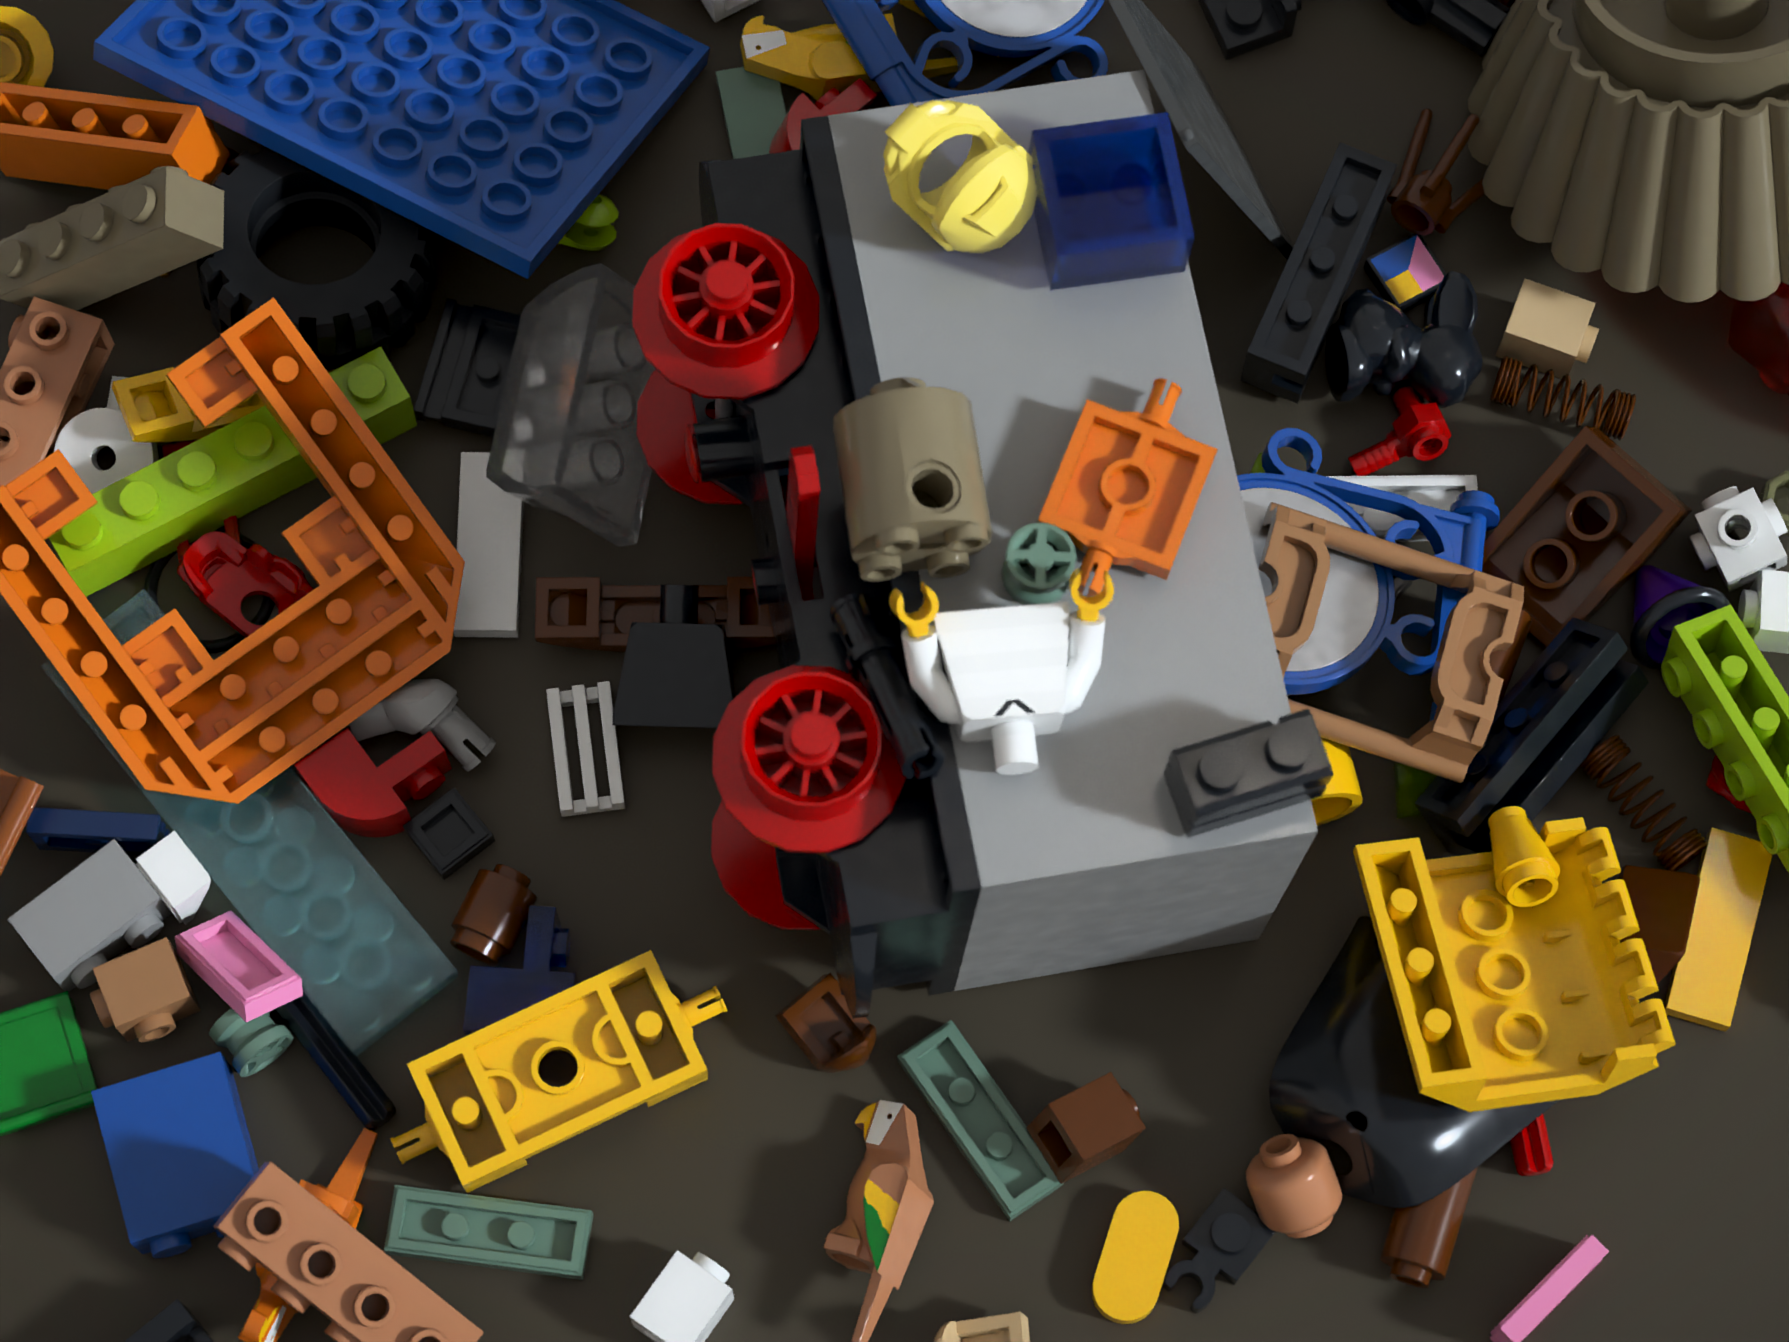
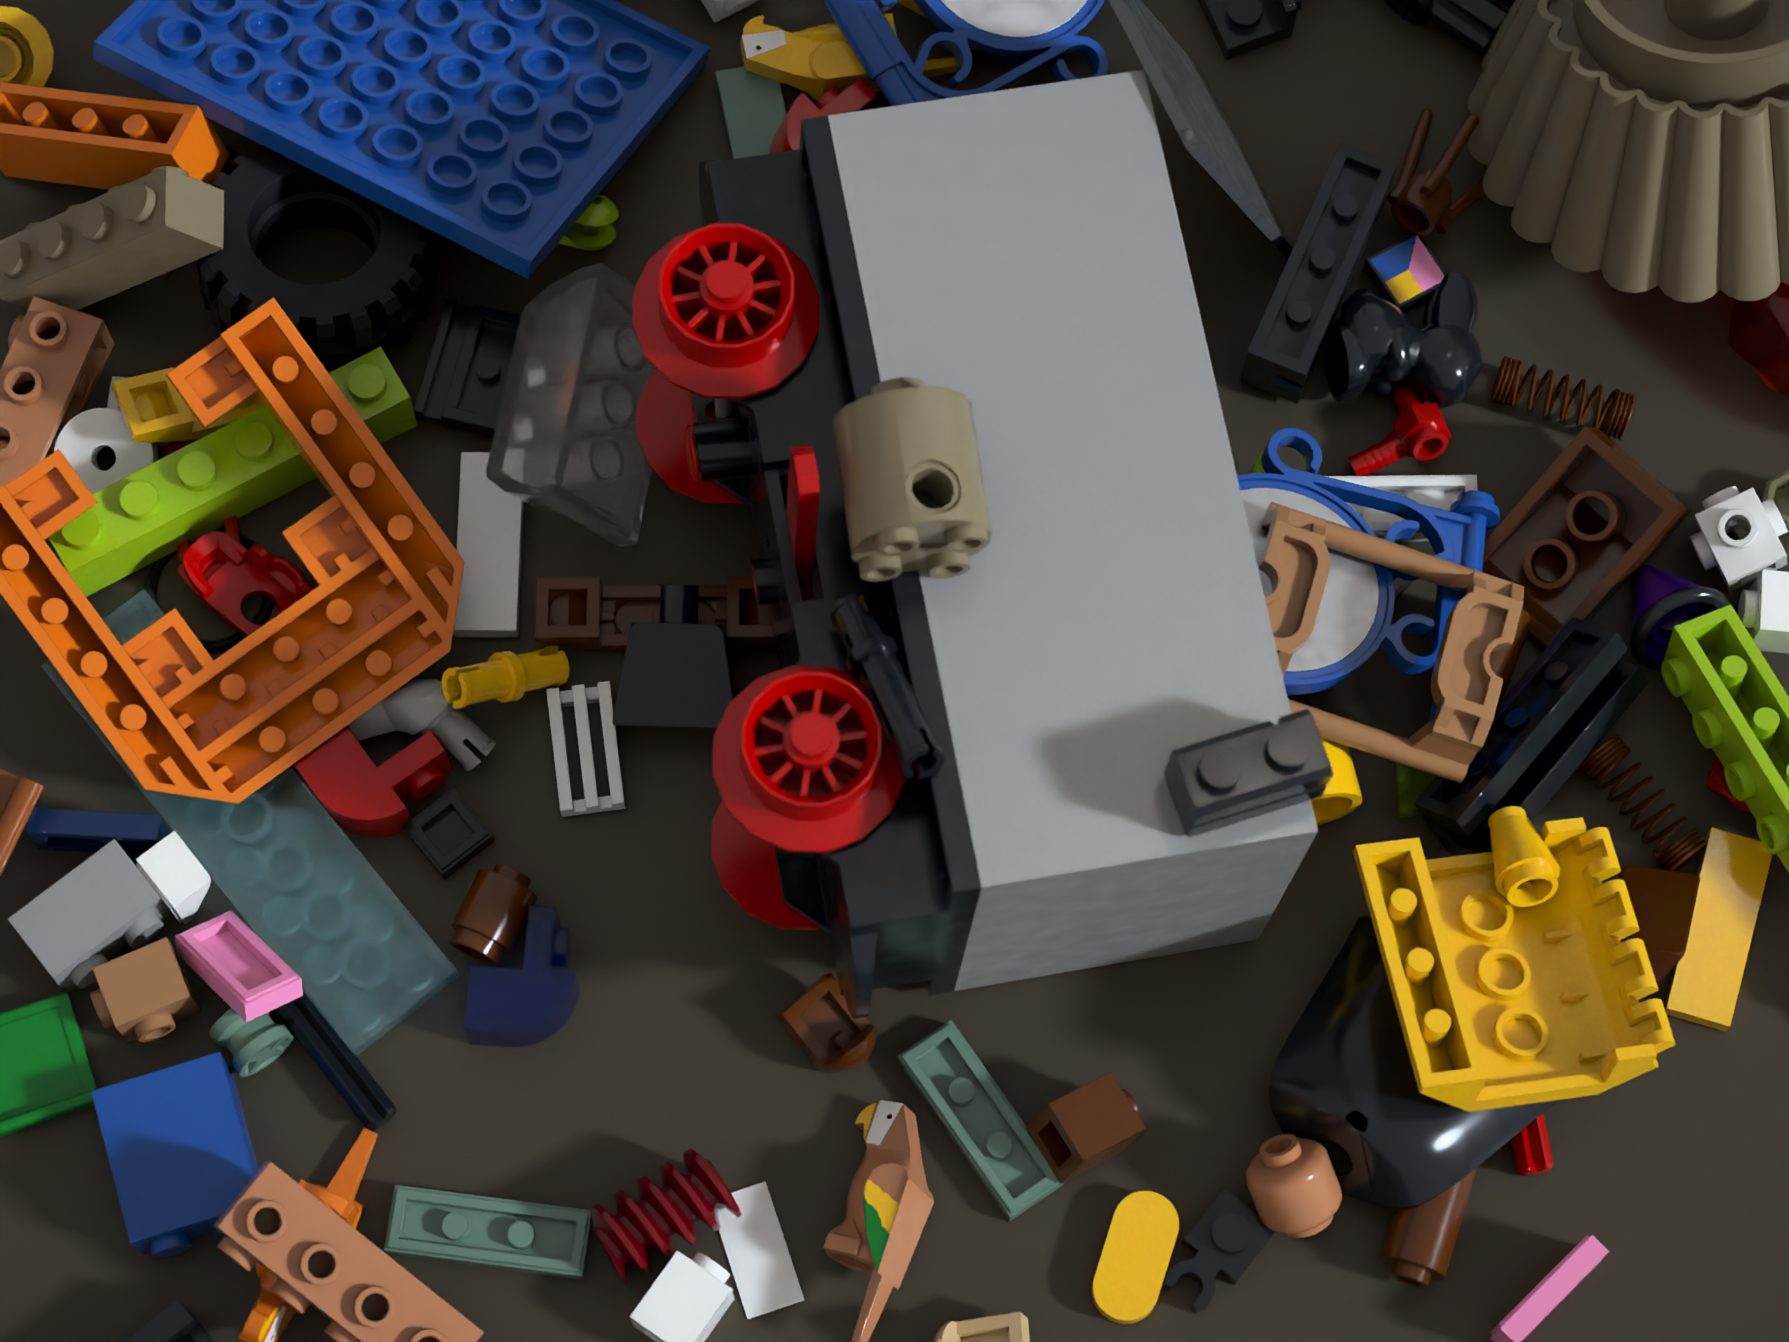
yellow brick [390,950,727,1193] -> none
light yellow helmet [883,100,1038,253] -> none
white torso [889,568,1114,775] -> none
sand green wheel [1001,522,1077,605] -> none
clear blue piece [1028,112,1194,291] -> none
orange plate [1037,378,1218,597] -> none
tan brick [1496,278,1599,379] -> none
none -> yellow pin [441,645,570,709]
none -> dark red piece [591,1148,742,1285]
none -> white sticker [717,1181,805,1319]

